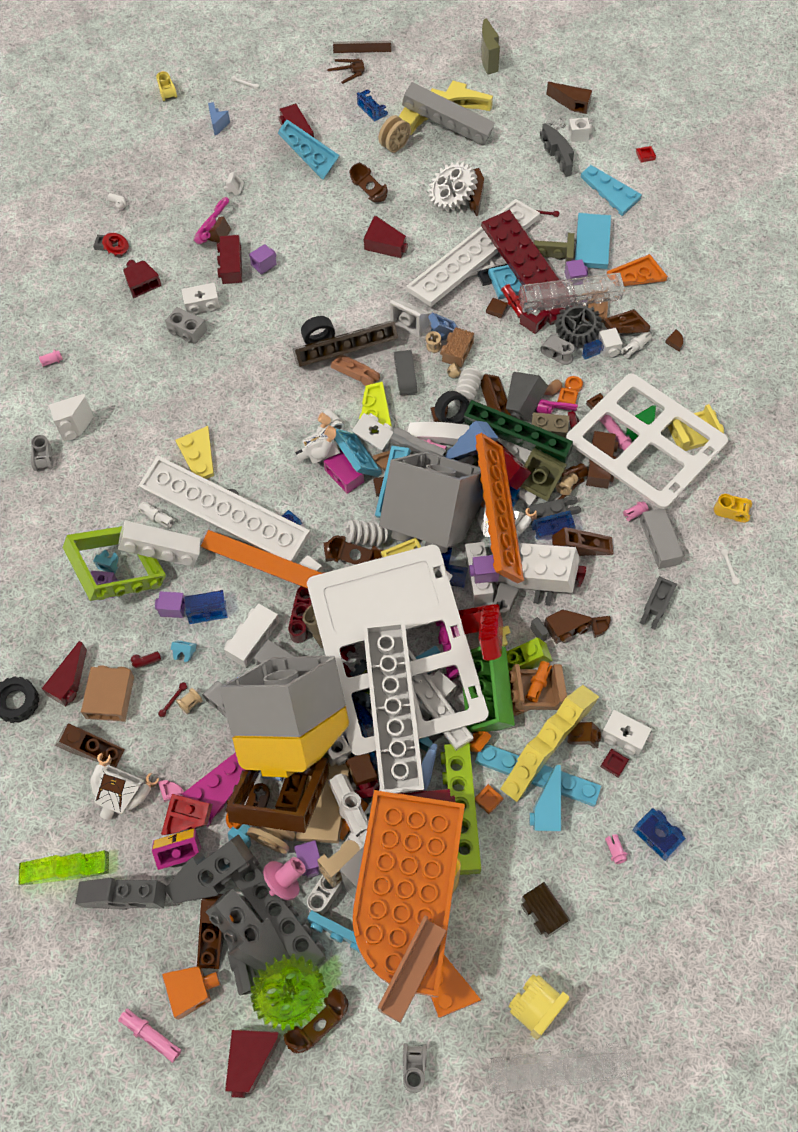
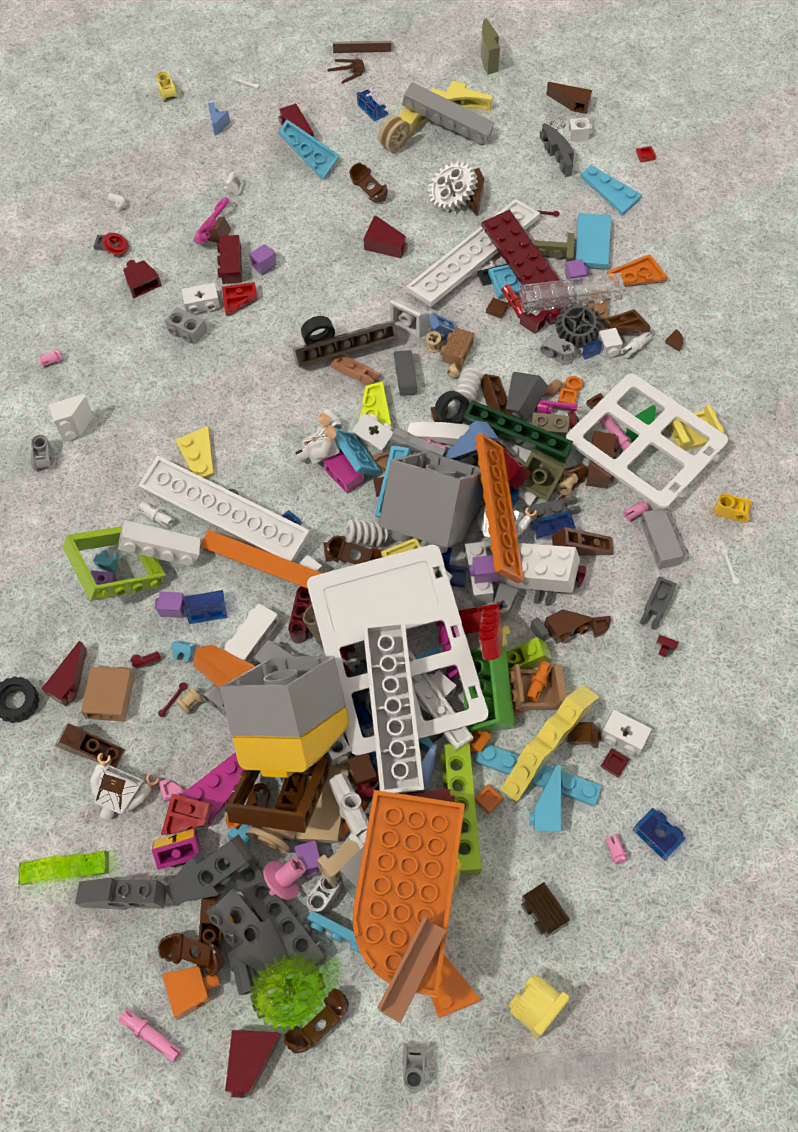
none -> reddish brown piece [158,933,226,977]
none -> orange slope [193,645,255,688]
none -> red wing [222,282,258,316]
none -> dark red tile [656,634,679,658]

